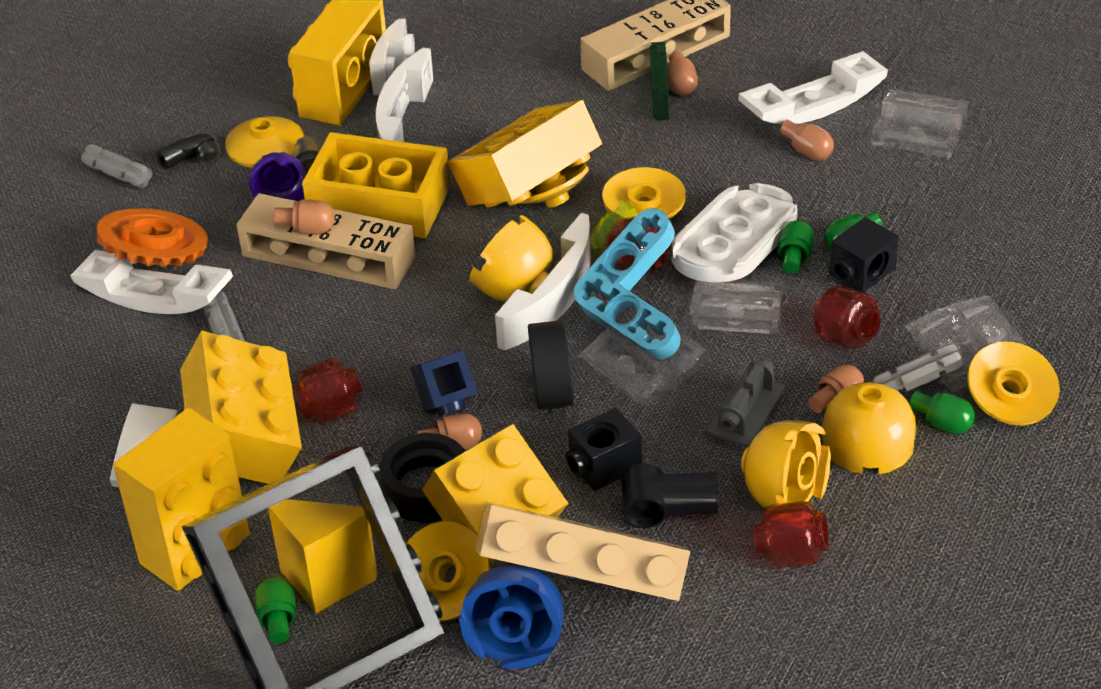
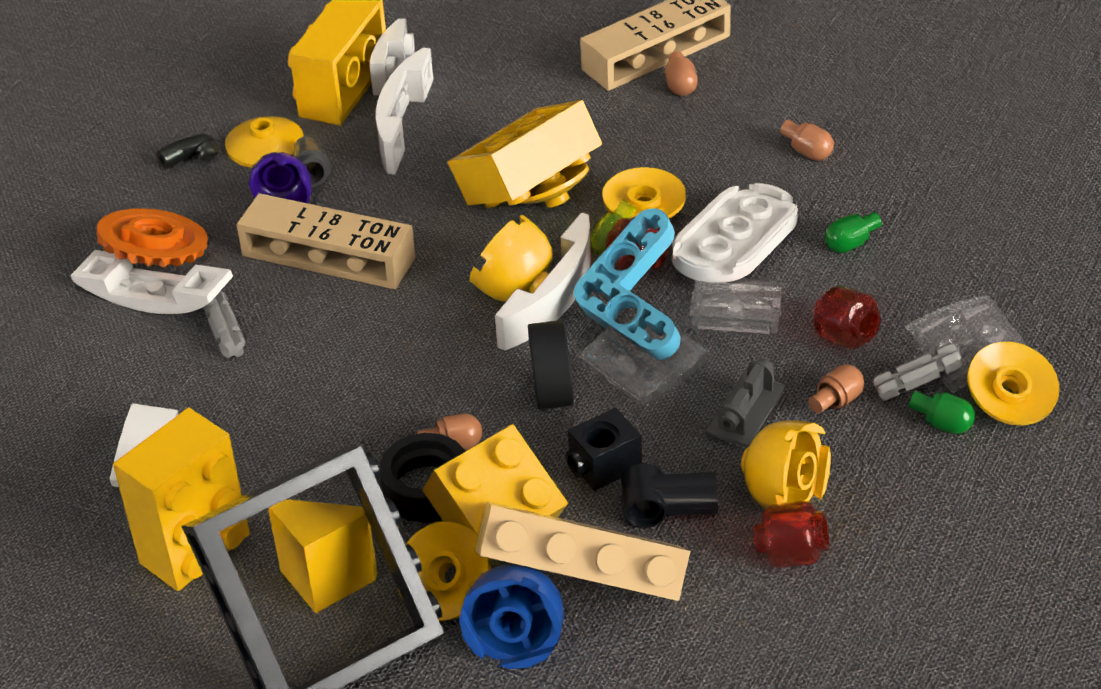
light grey axle [81,144,152,188] -> none
yellow brick [180,331,302,484] -> none
green cylinder [254,577,297,644] -> none
nougat cylinder [274,200,335,234] -> none
clear red head [292,358,363,425] -> none
yellow brick [302,132,451,238] -> none
dark blue brick [410,350,478,416] -> none
clear green tile [650,42,669,121] -> none
white slope [738,51,888,124] -> none
green cylinder [777,220,814,274] -> none
yellow cylinder [821,382,916,474] -> none
black brick [829,217,899,293] -> none
clear slope [871,88,969,158] -> none

